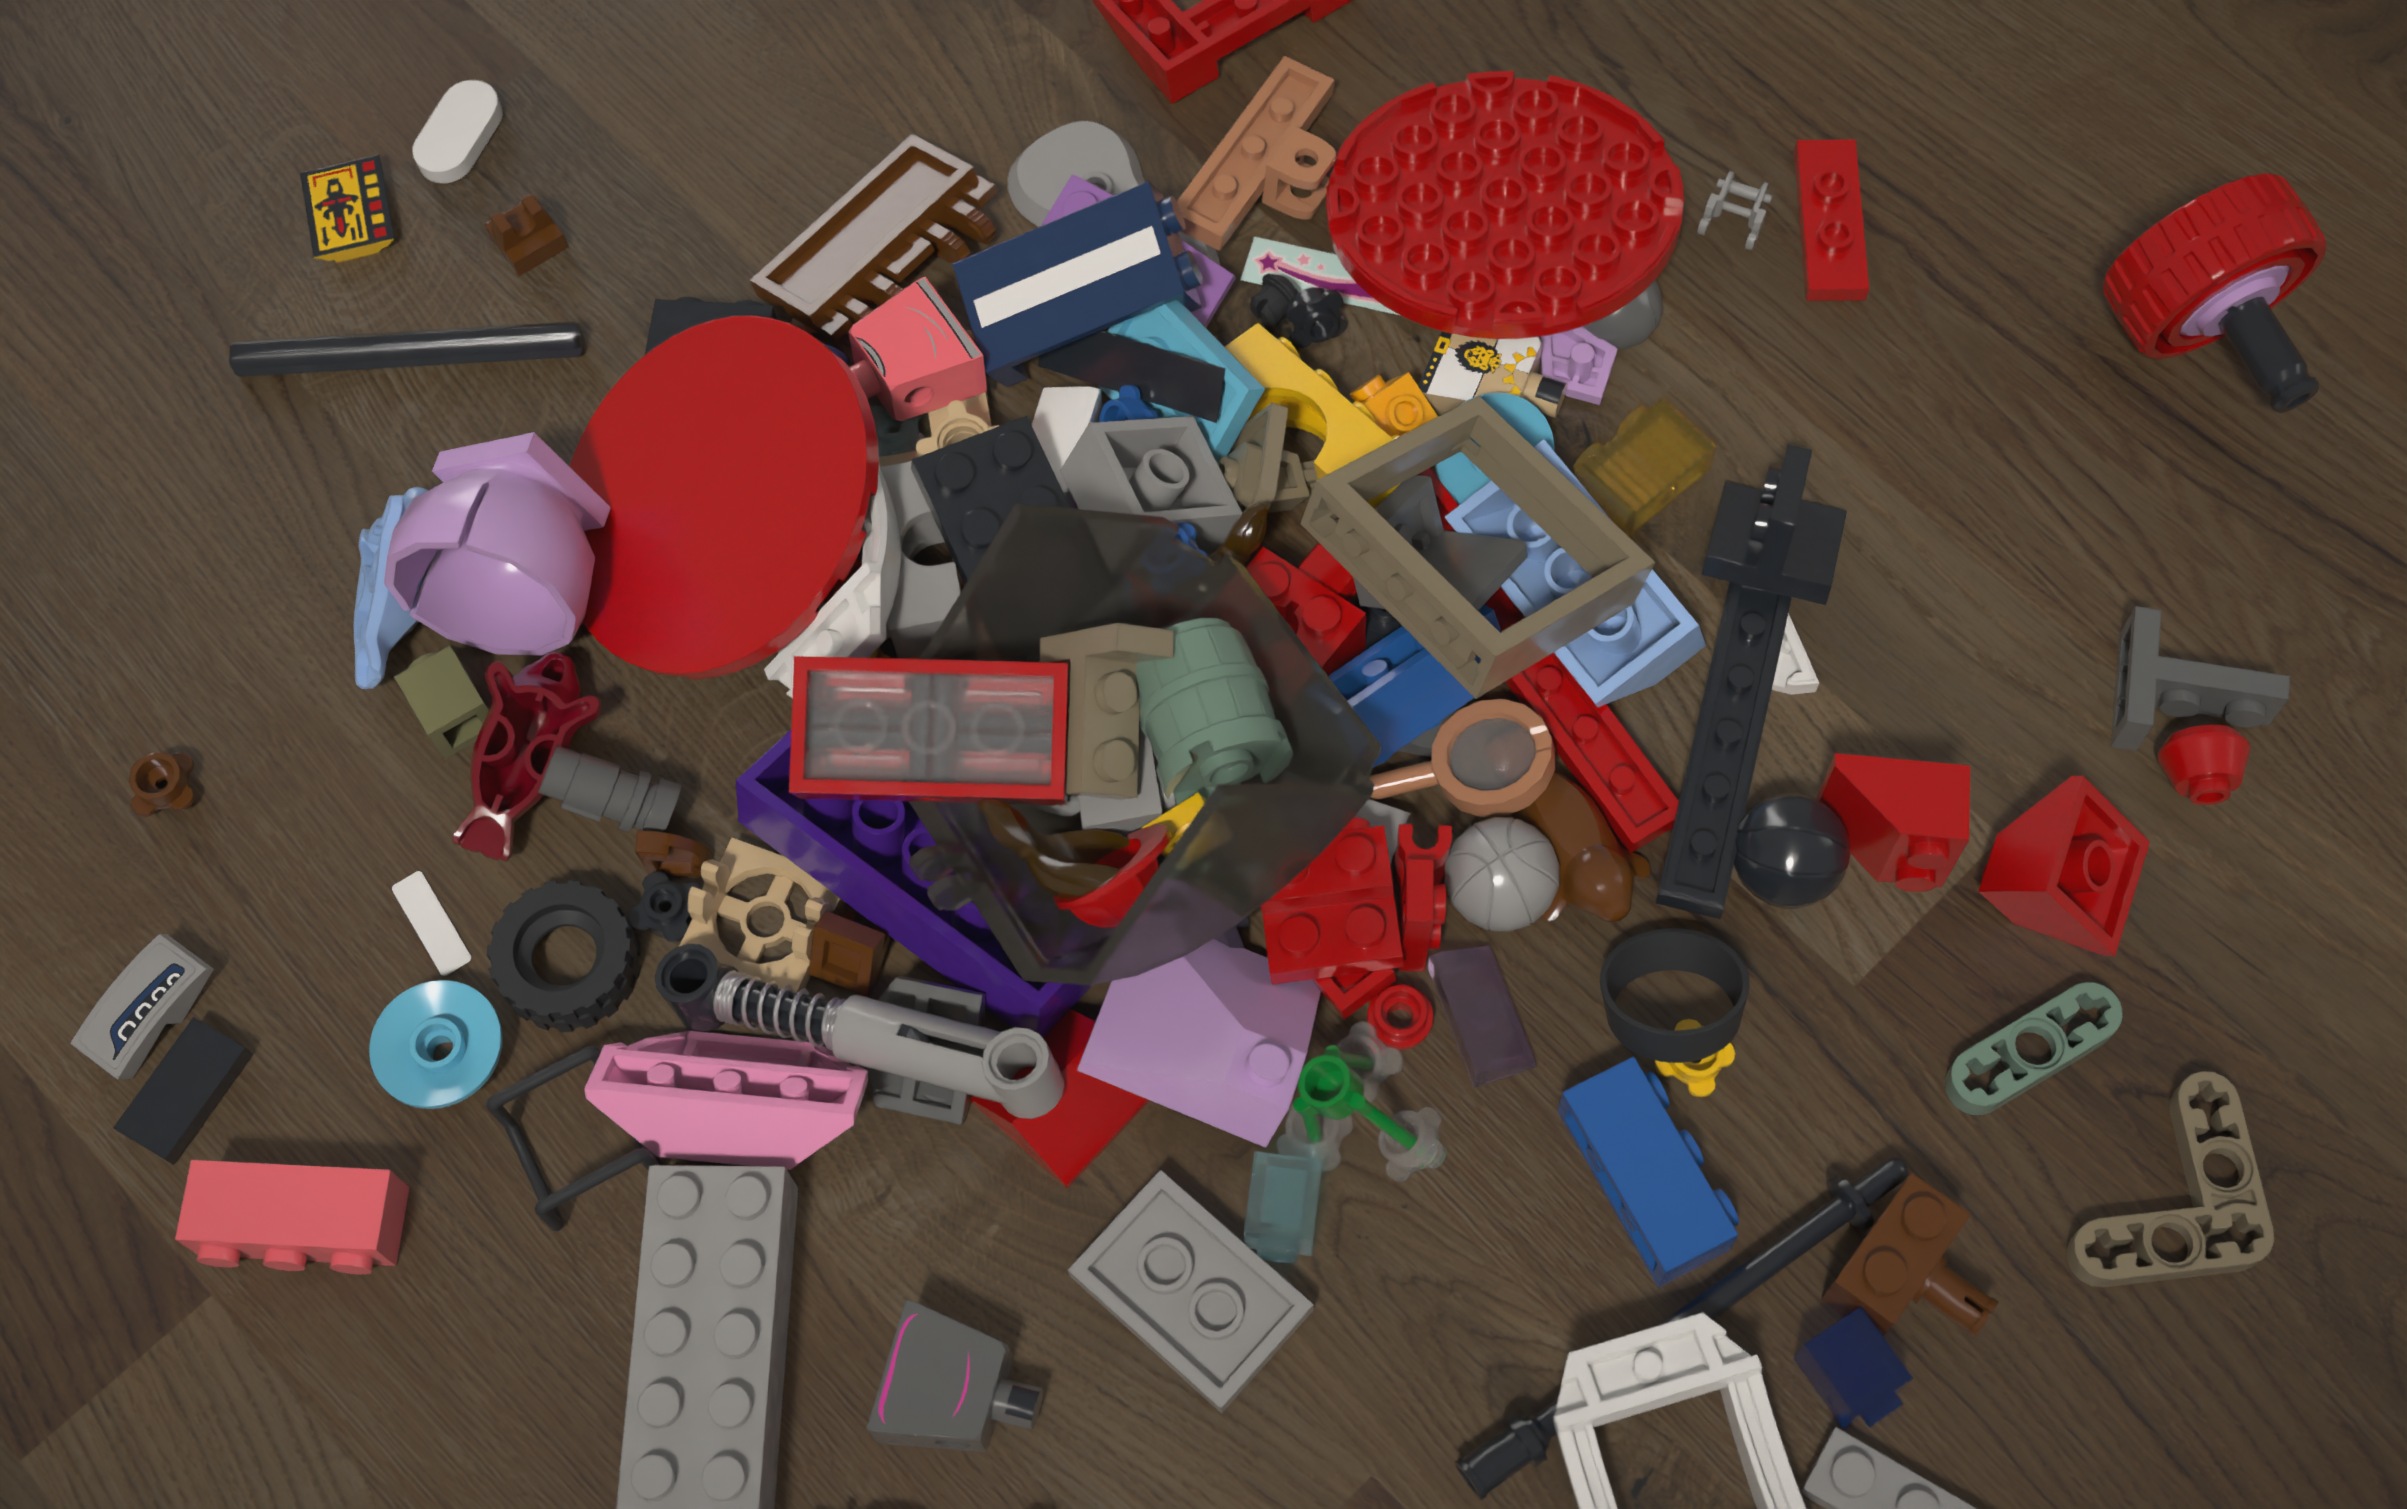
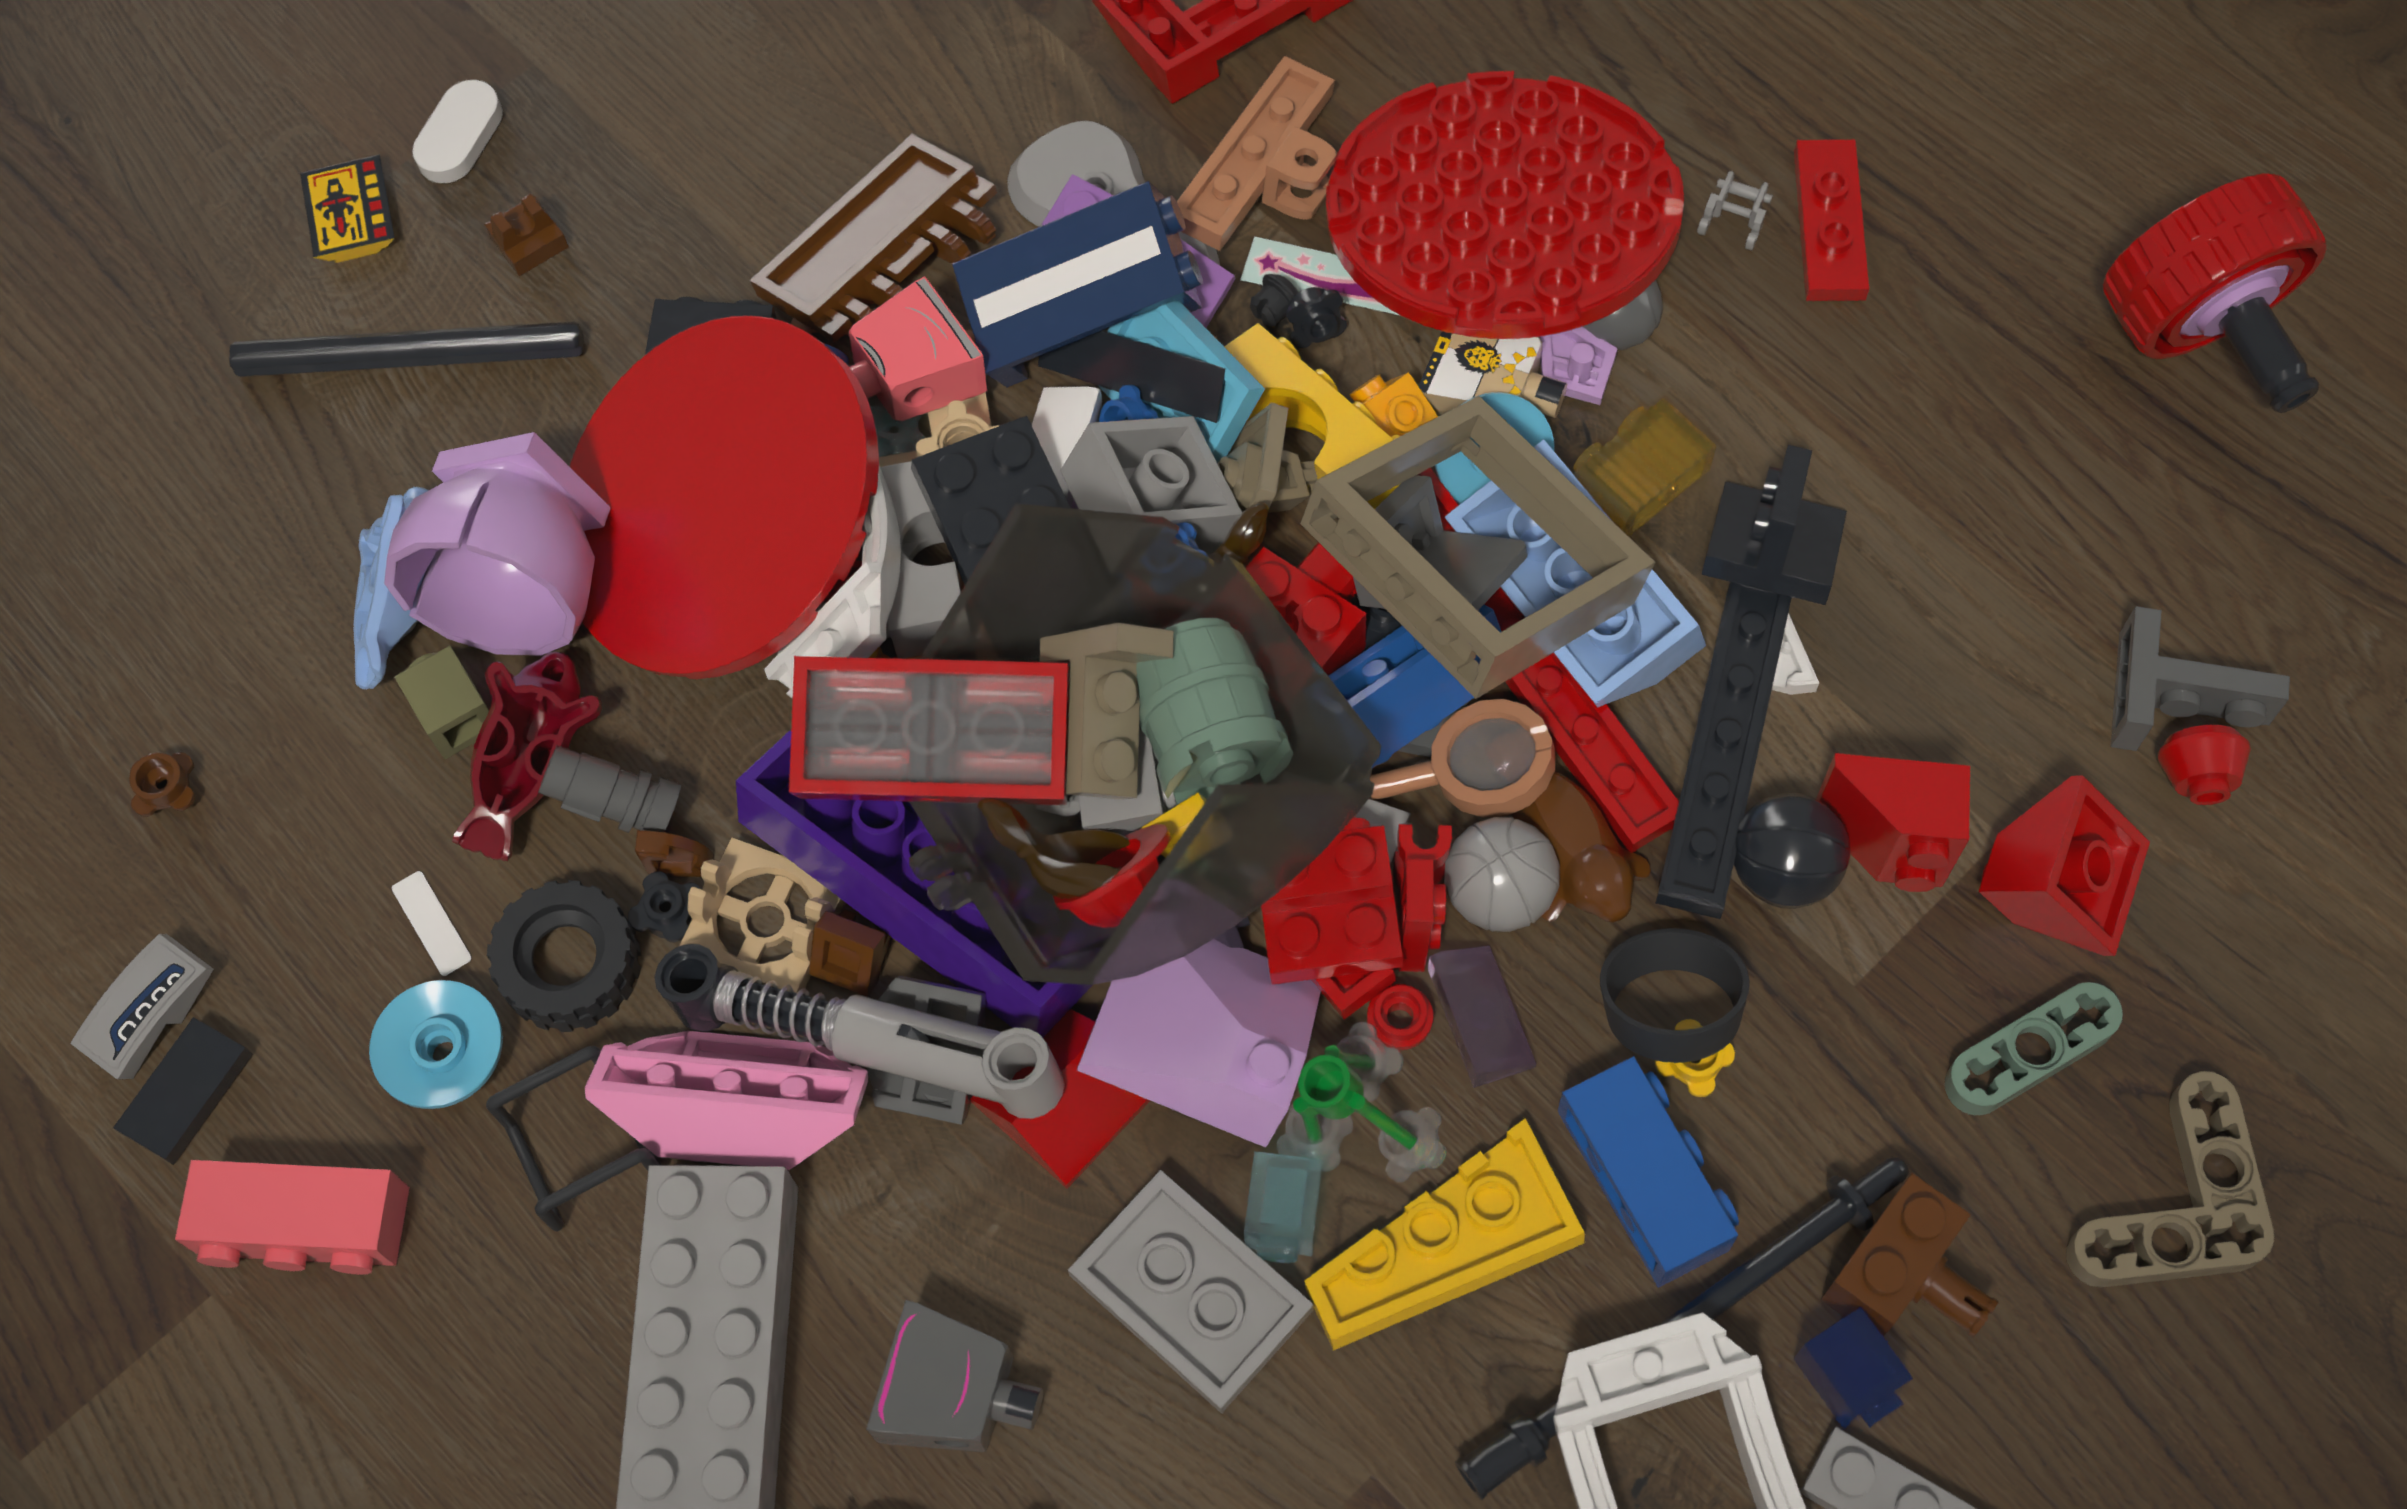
none -> yellow wing [1304,1118,1585,1350]

